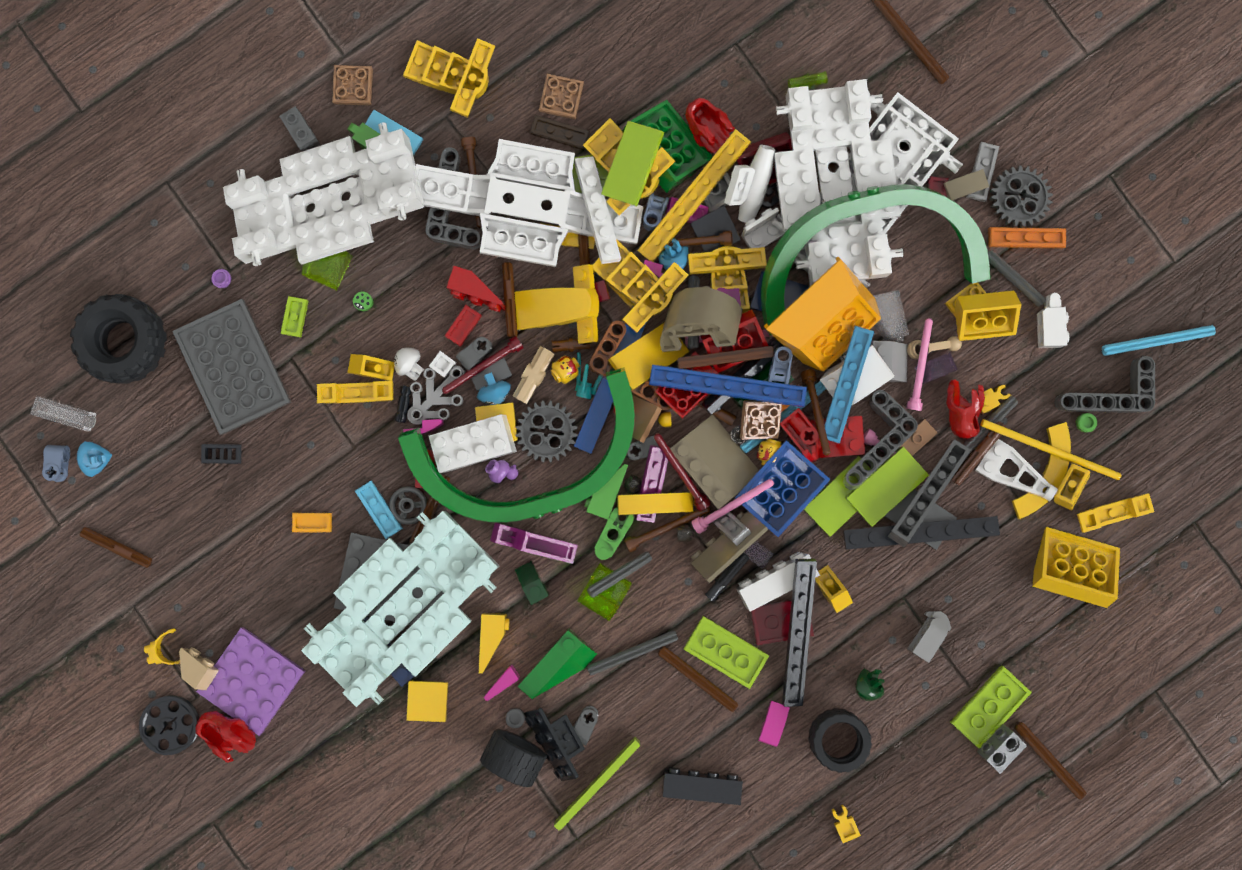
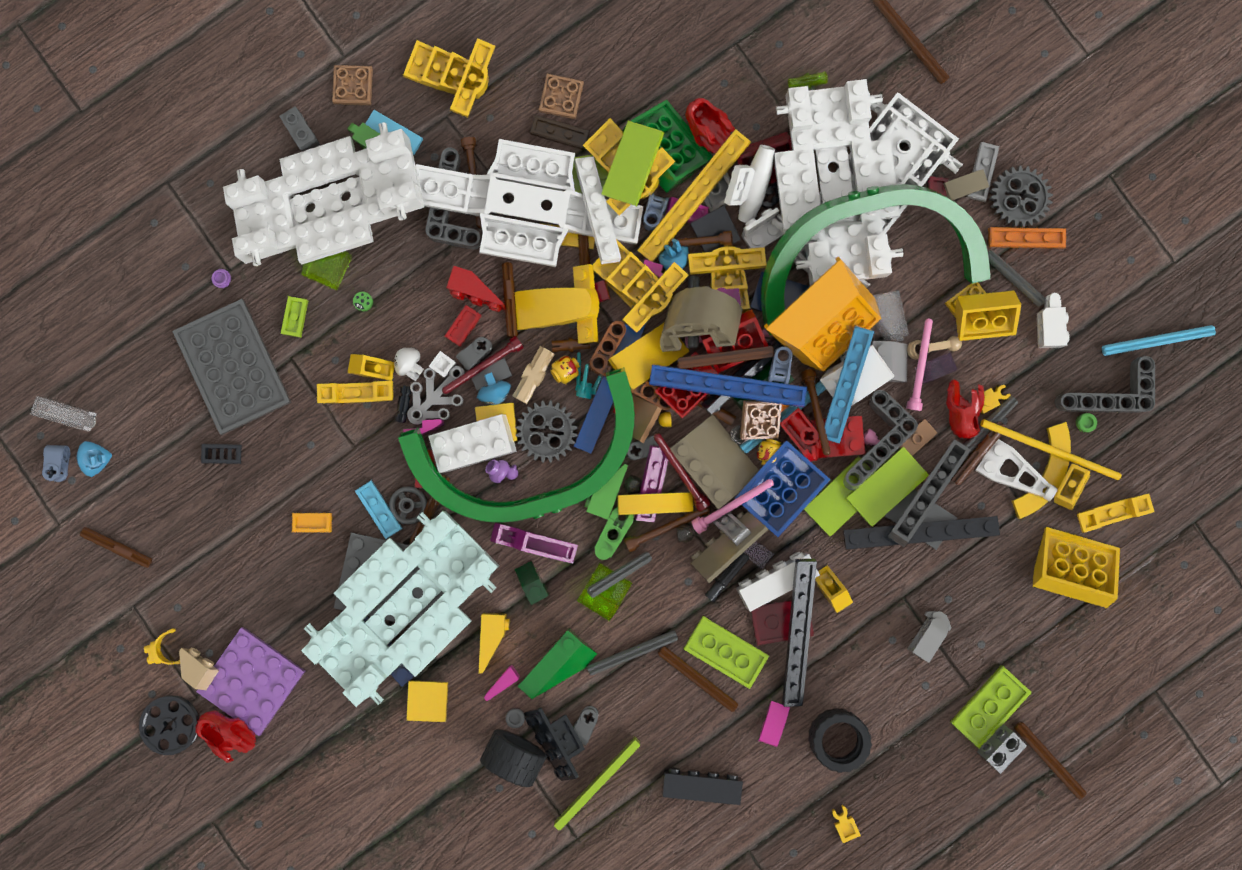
black tyre [70,294,167,384] -> none
dark green piece [855,668,885,701] -> none

